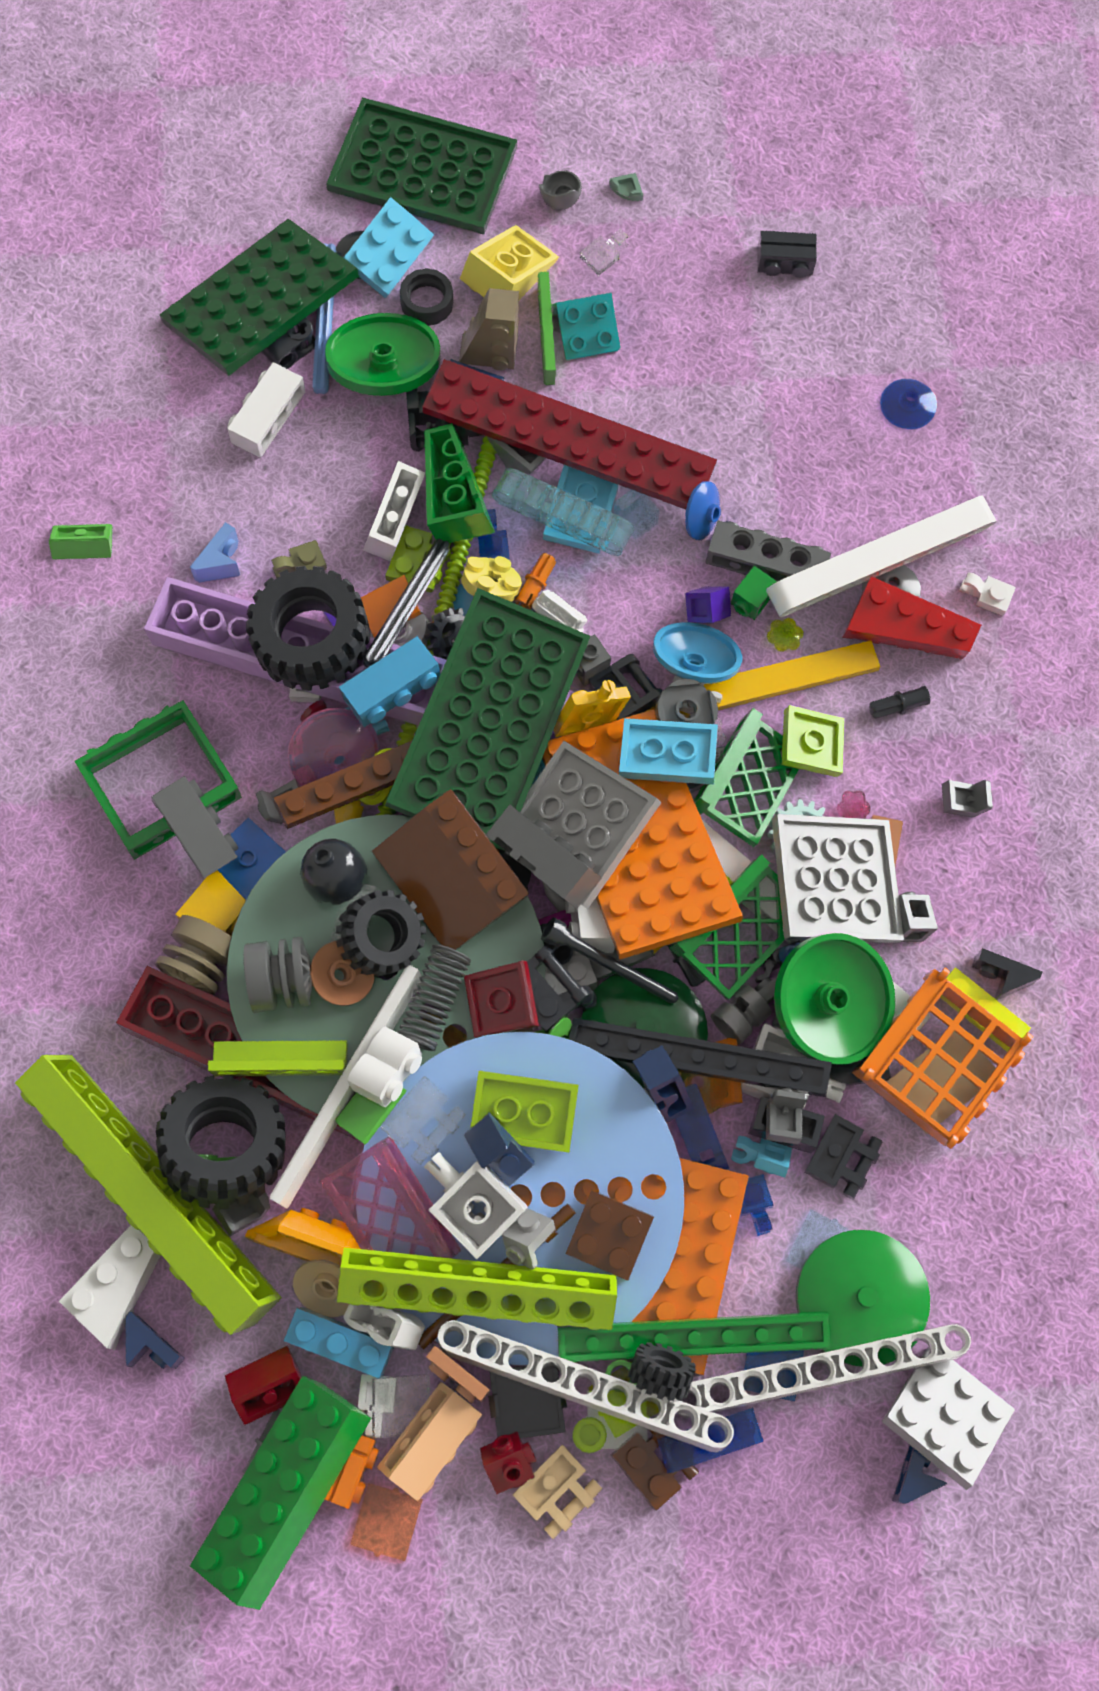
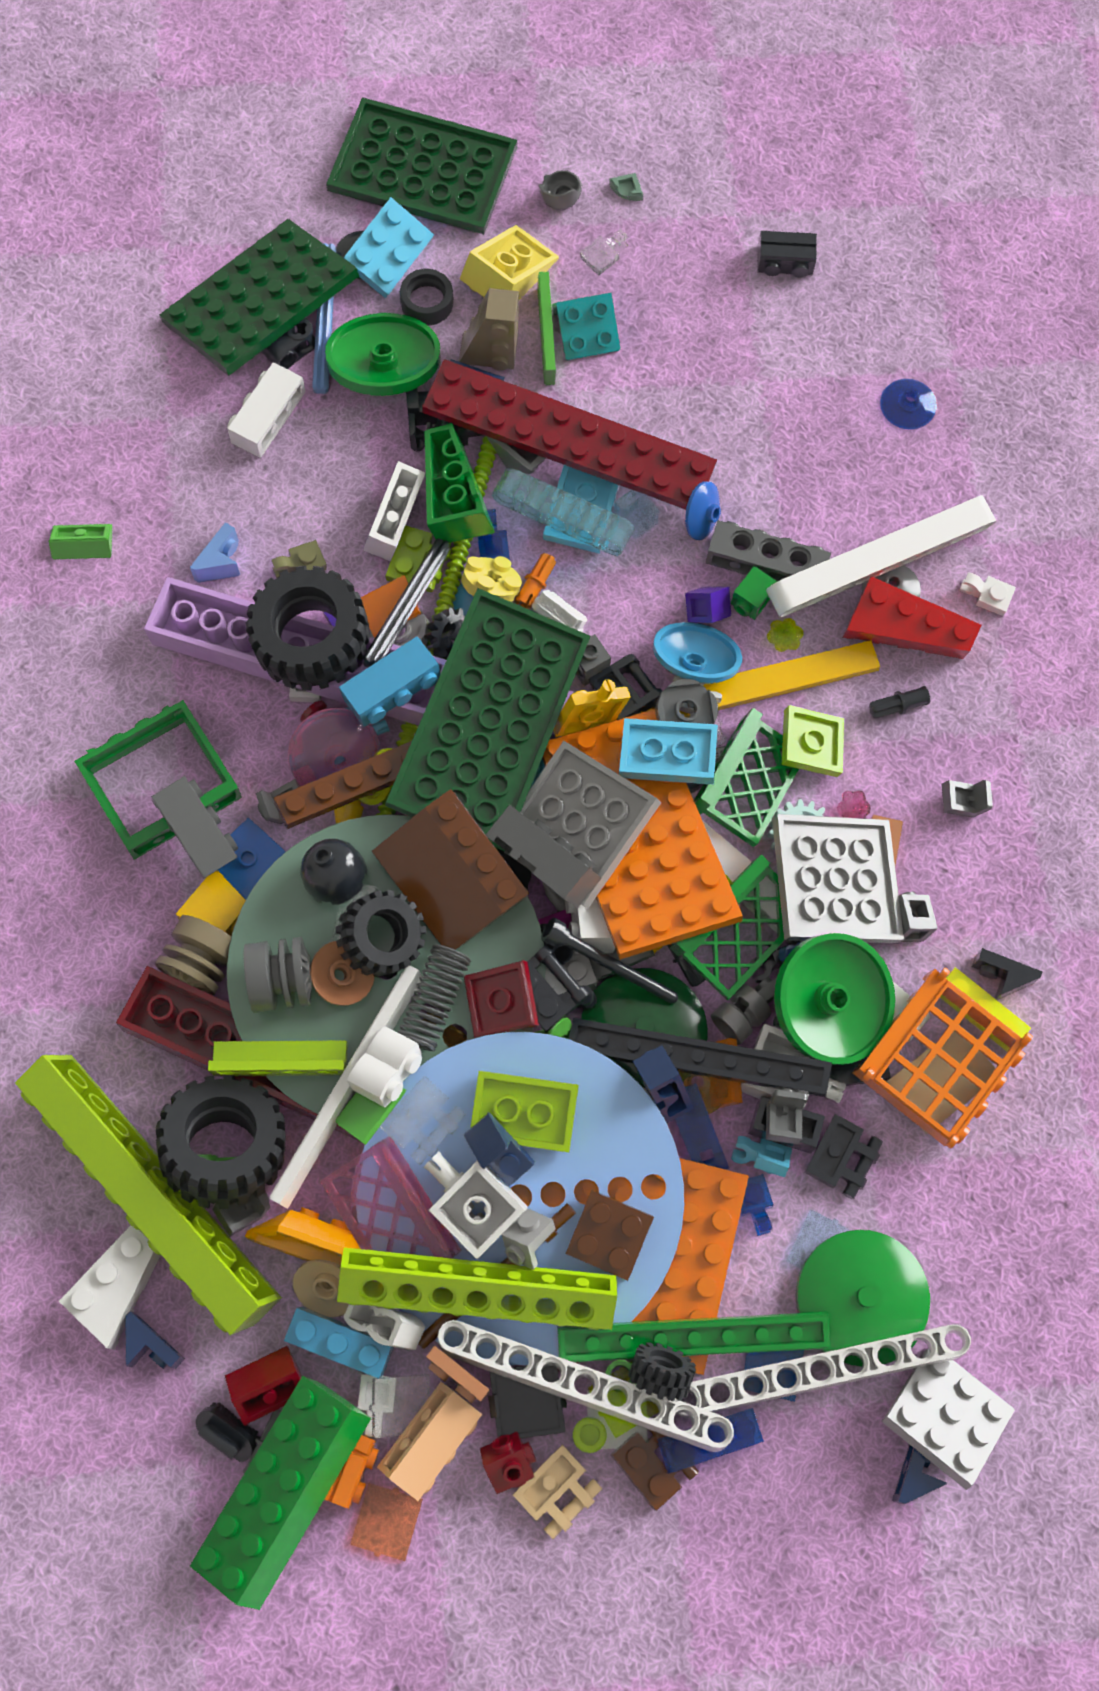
none -> black piece [195,1402,260,1462]

